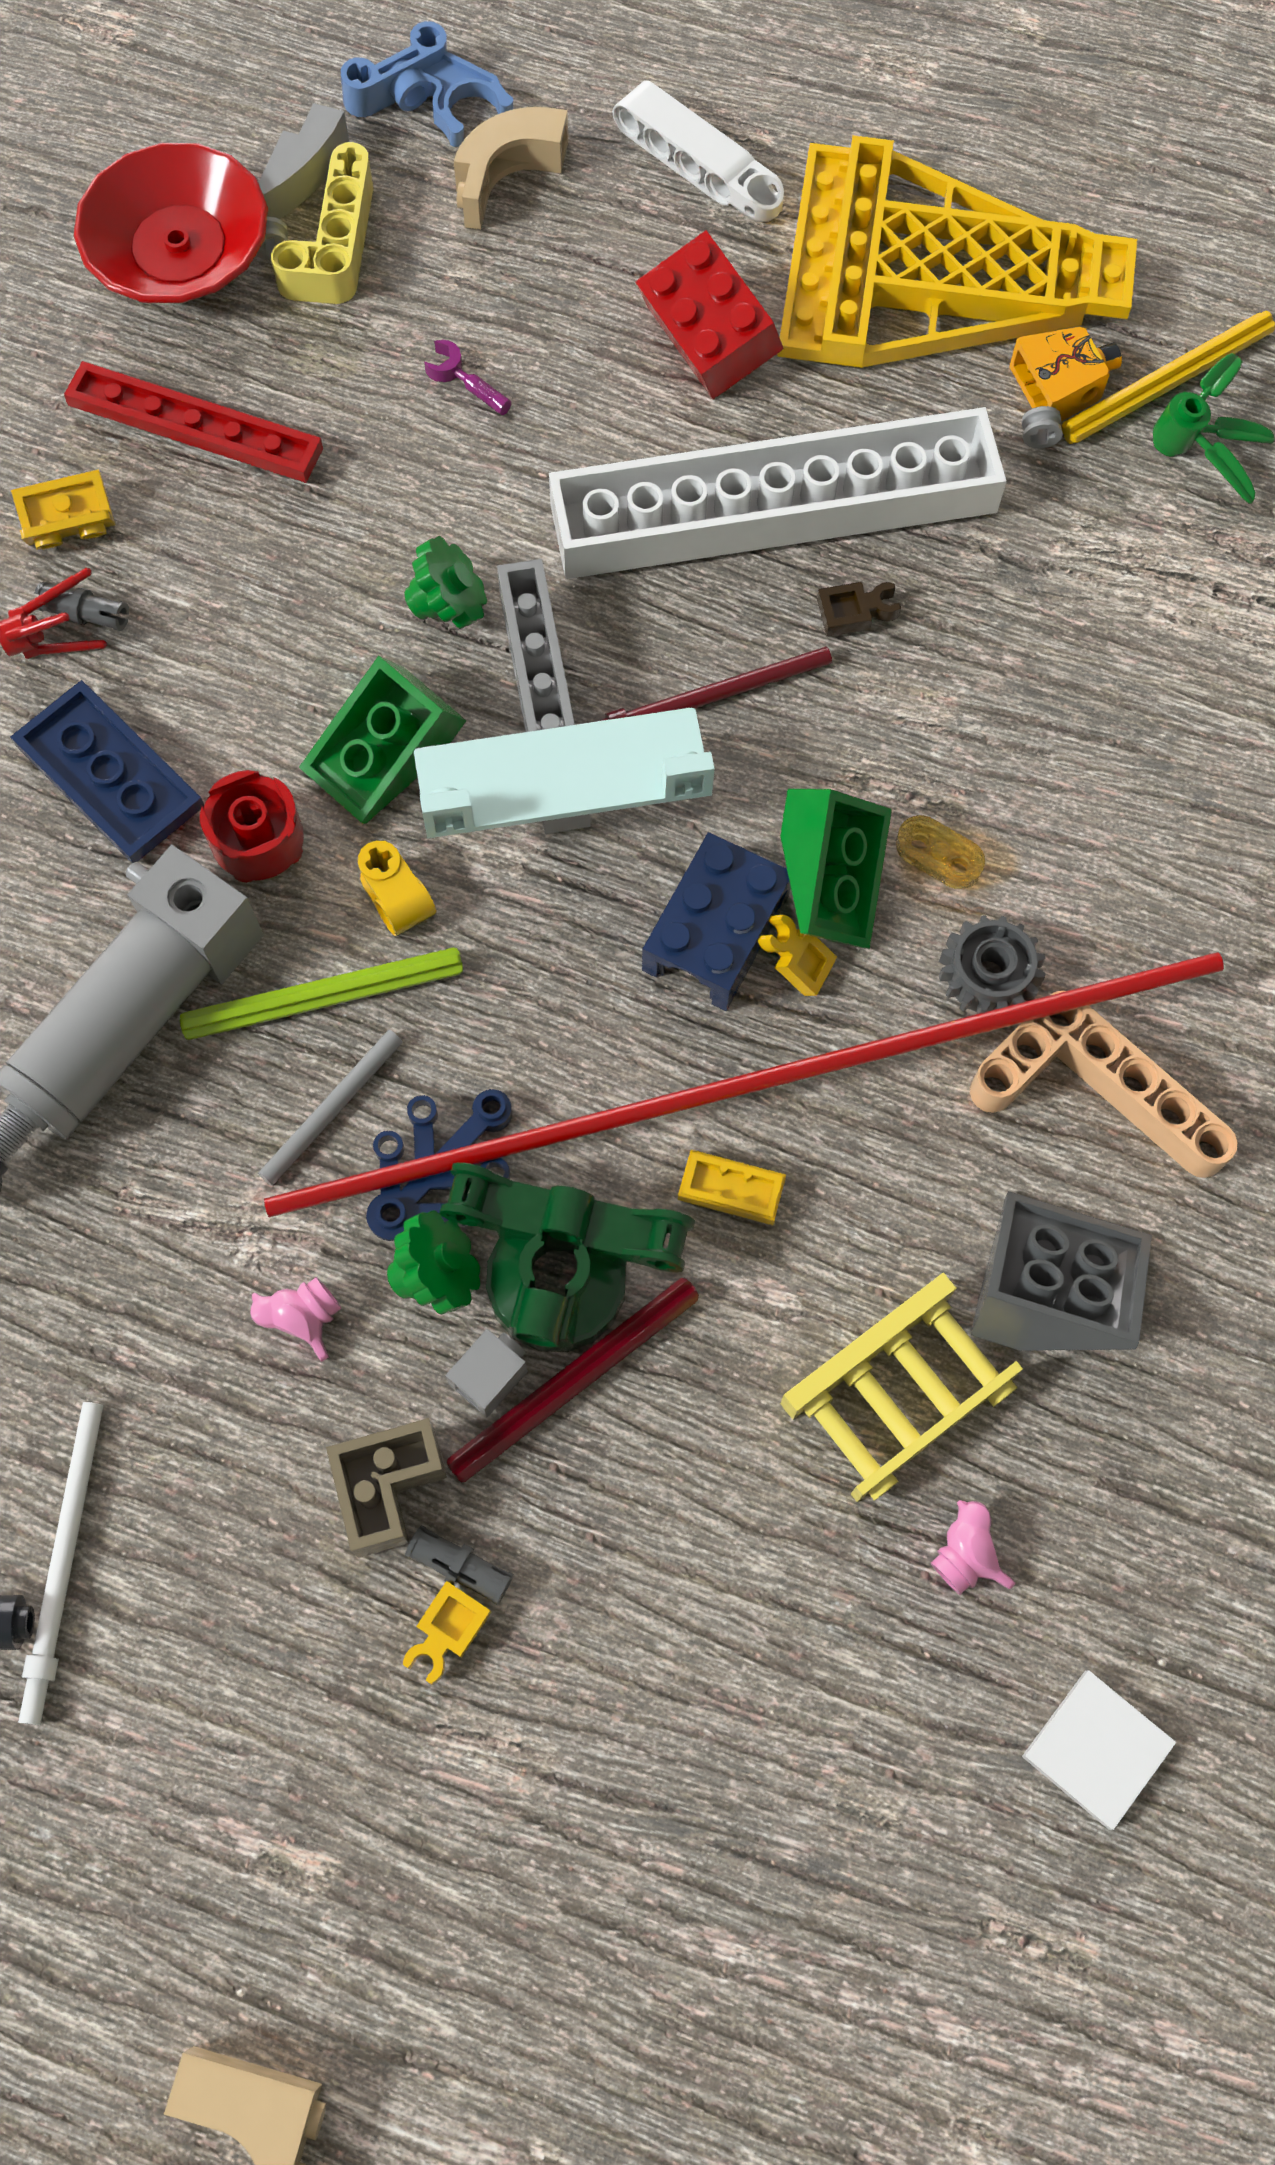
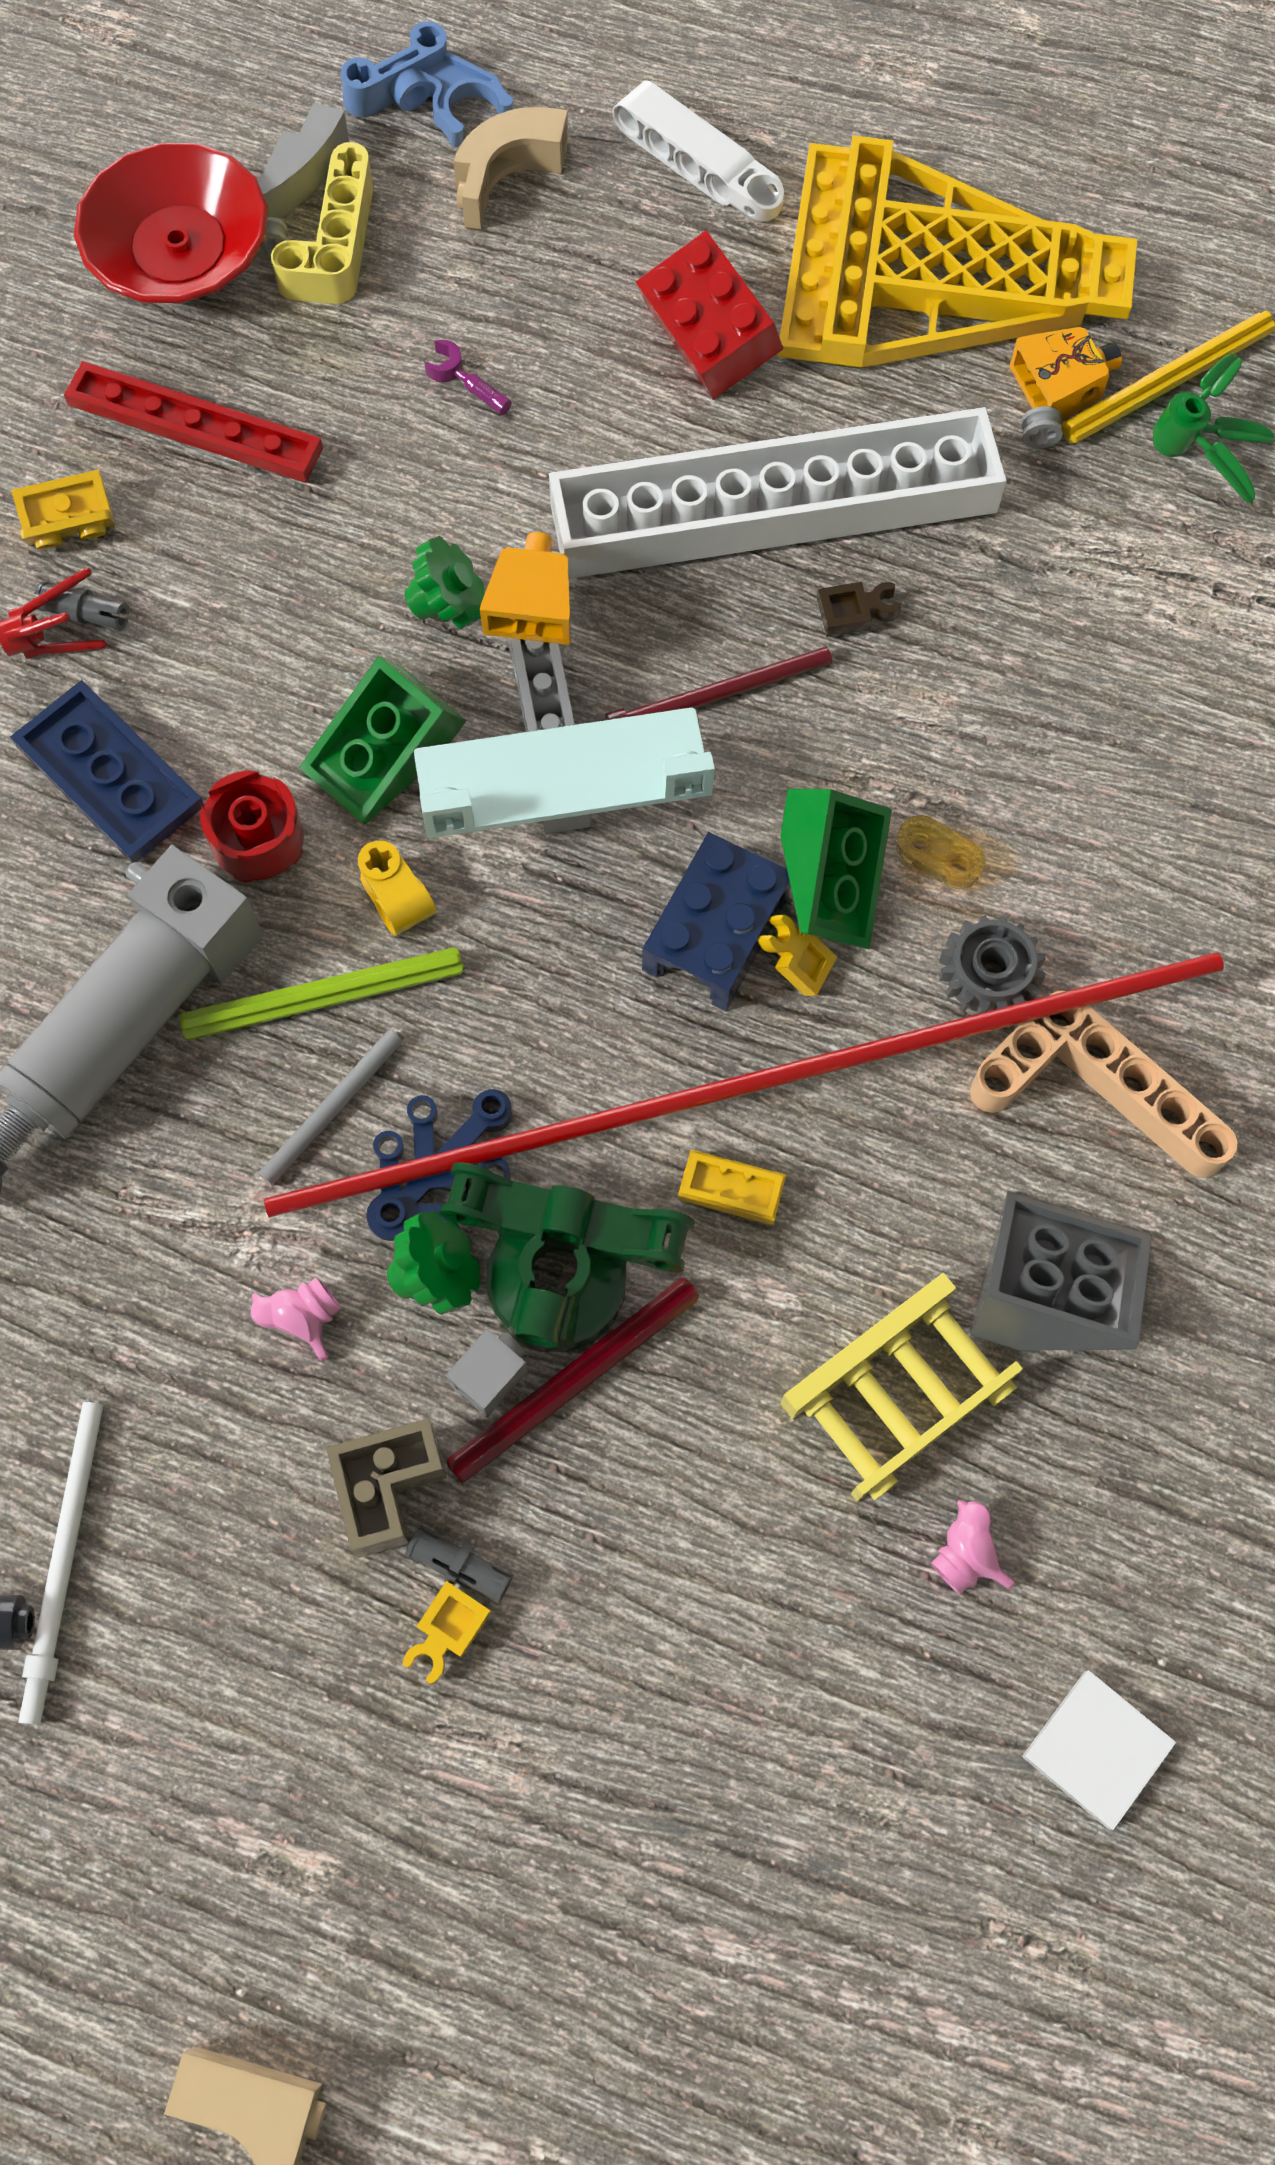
none -> light orange torso [480,532,571,645]

